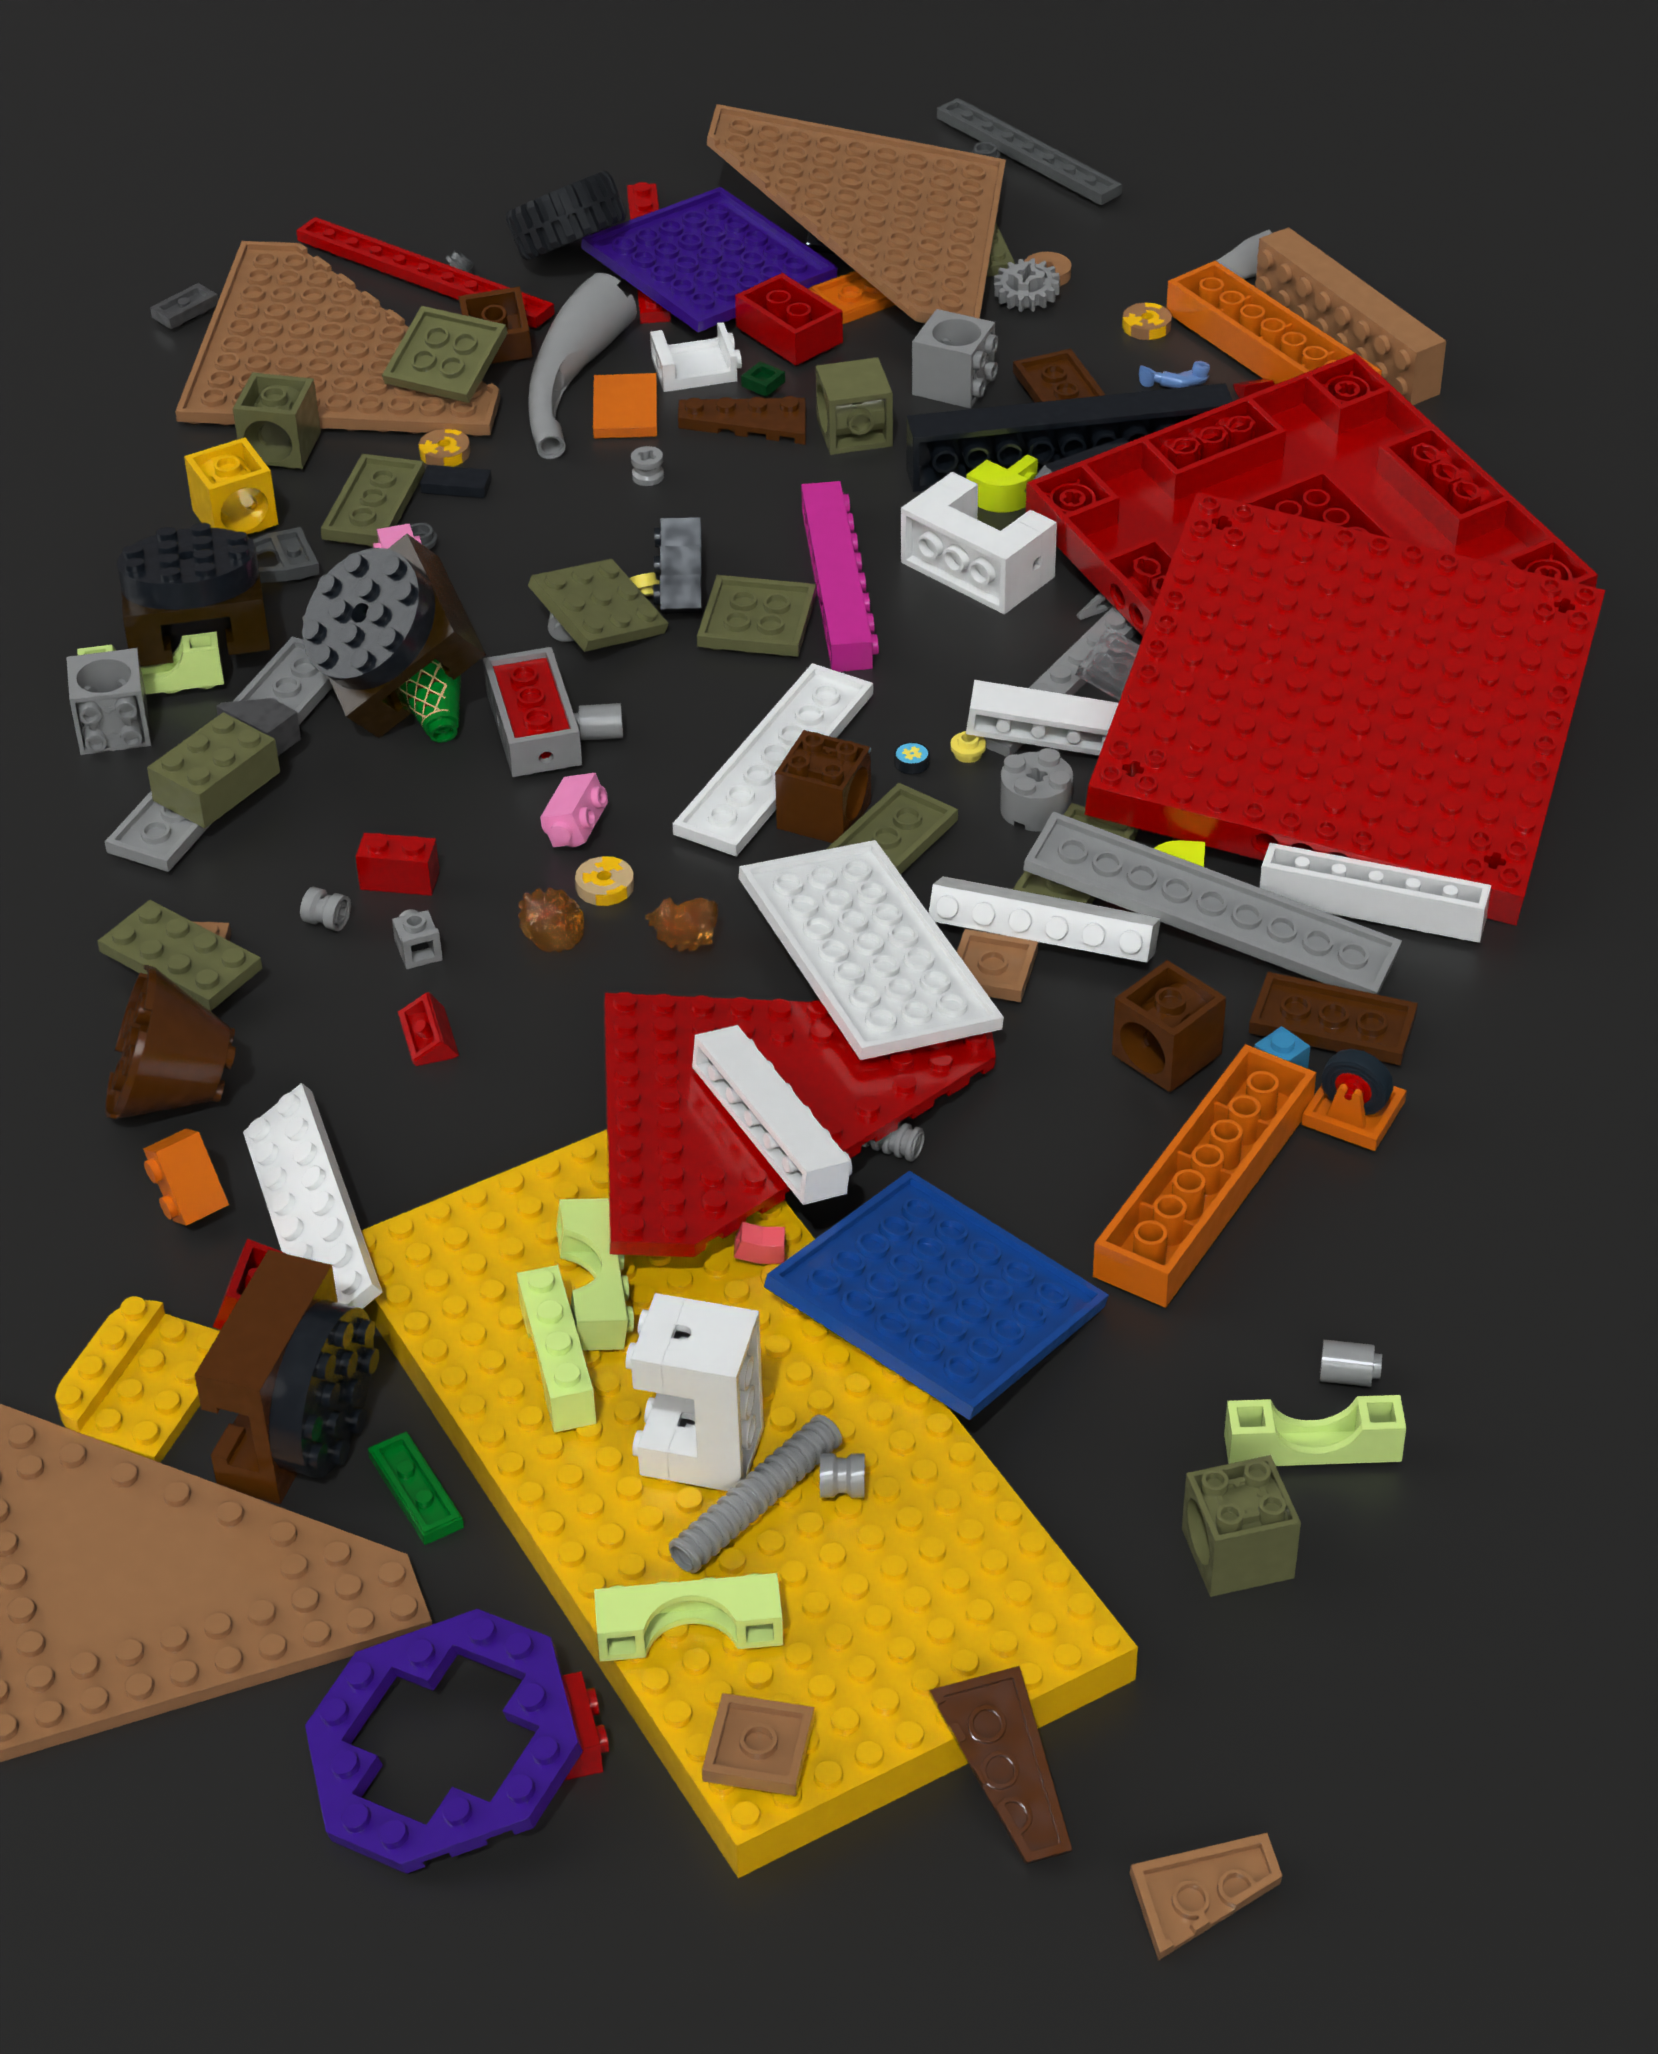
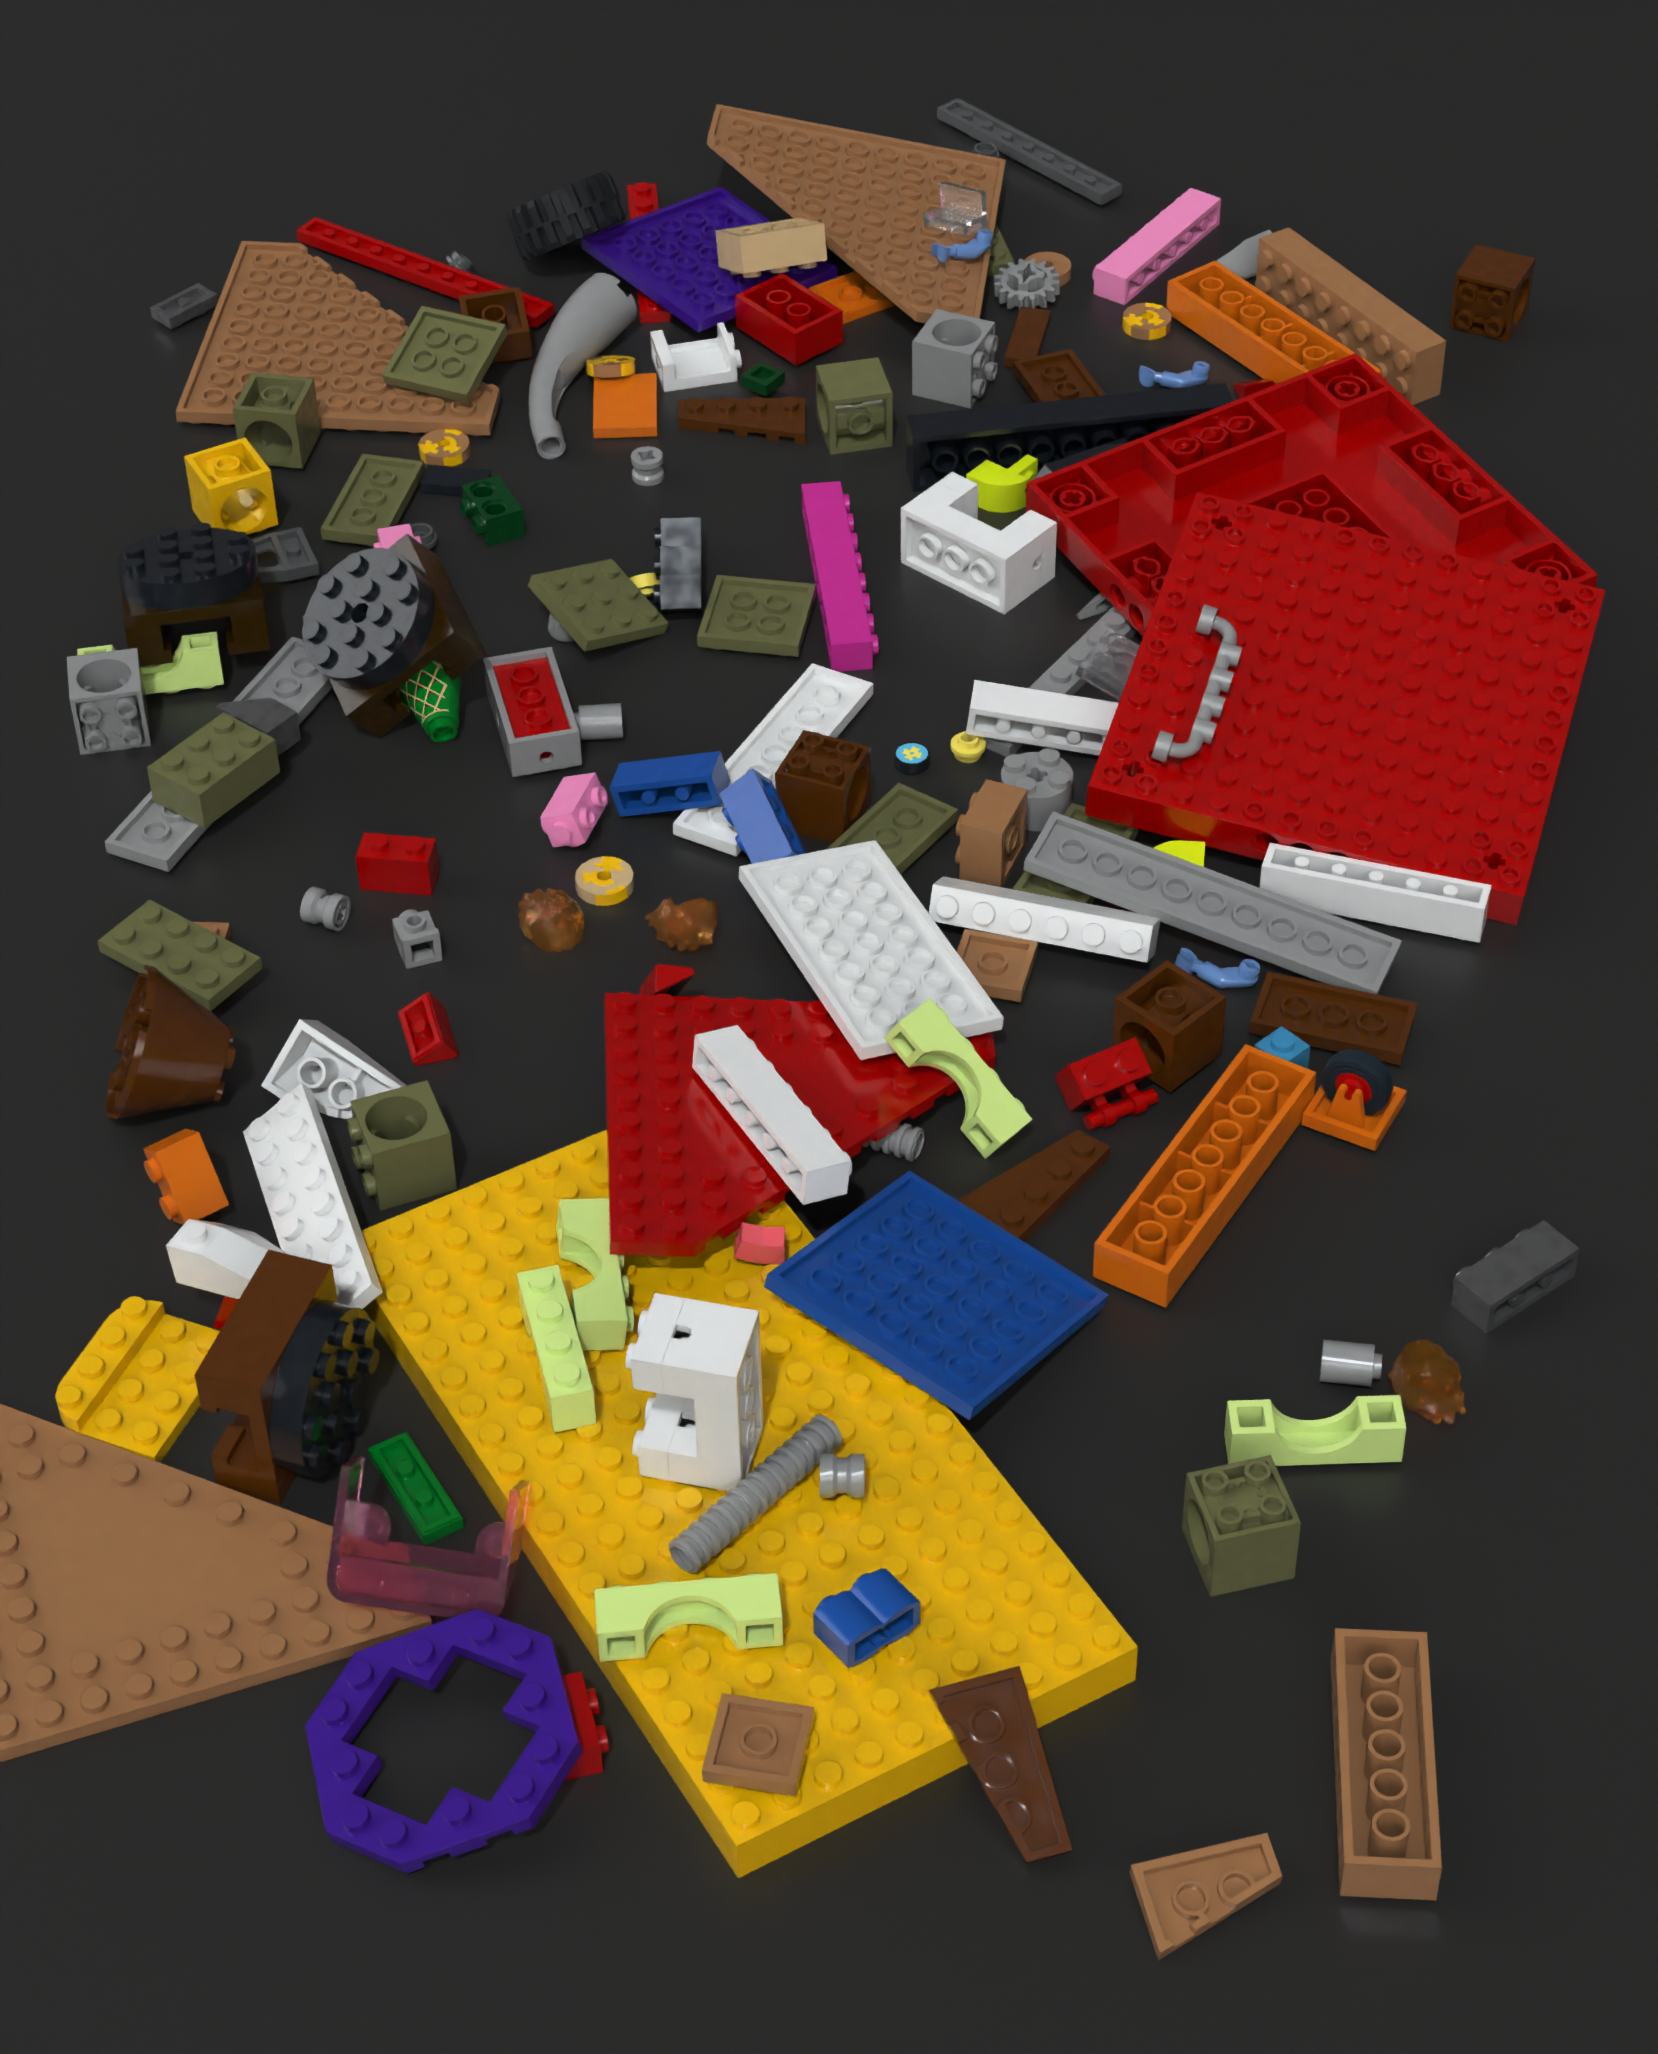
none -> white wedge [166,1219,340,1299]
none -> white wedge [261,1019,407,1119]
none -> clear pink windscreen [327,1456,530,1618]
none -> olive brick [346,1080,457,1211]
none -> dark green brick [459,475,525,547]
none -> piece [586,355,636,377]
none -> blue brick [609,751,730,817]
none -> red slope [639,964,694,996]
none -> tan brick [715,218,827,278]
none -> brick [719,769,806,865]
none -> blue brick [813,1568,920,1668]
none -> yellowish green arch [883,998,1033,1159]
none -> clear panel [923,181,988,235]
none -> medium blue arm [931,228,993,262]
none -> medium nougat brick [955,779,1028,887]
none -> reddish brown wing [957,1130,1111,1242]
none -> reddish brown tile [1004,307,1051,368]
none -> red brick [1054,1037,1158,1130]
none -> bright pink brick [1092,188,1221,305]
none -> light grey bar [1151,604,1243,763]
none -> medium blue arm [1175,947,1260,989]
none -> medium nougat brick [1330,1628,1442,1901]
none -> clear orange hair [1388,1339,1466,1424]
none -> reddish brown brick [1449,244,1536,342]
none -> flat silver brick [1451,1220,1580,1334]

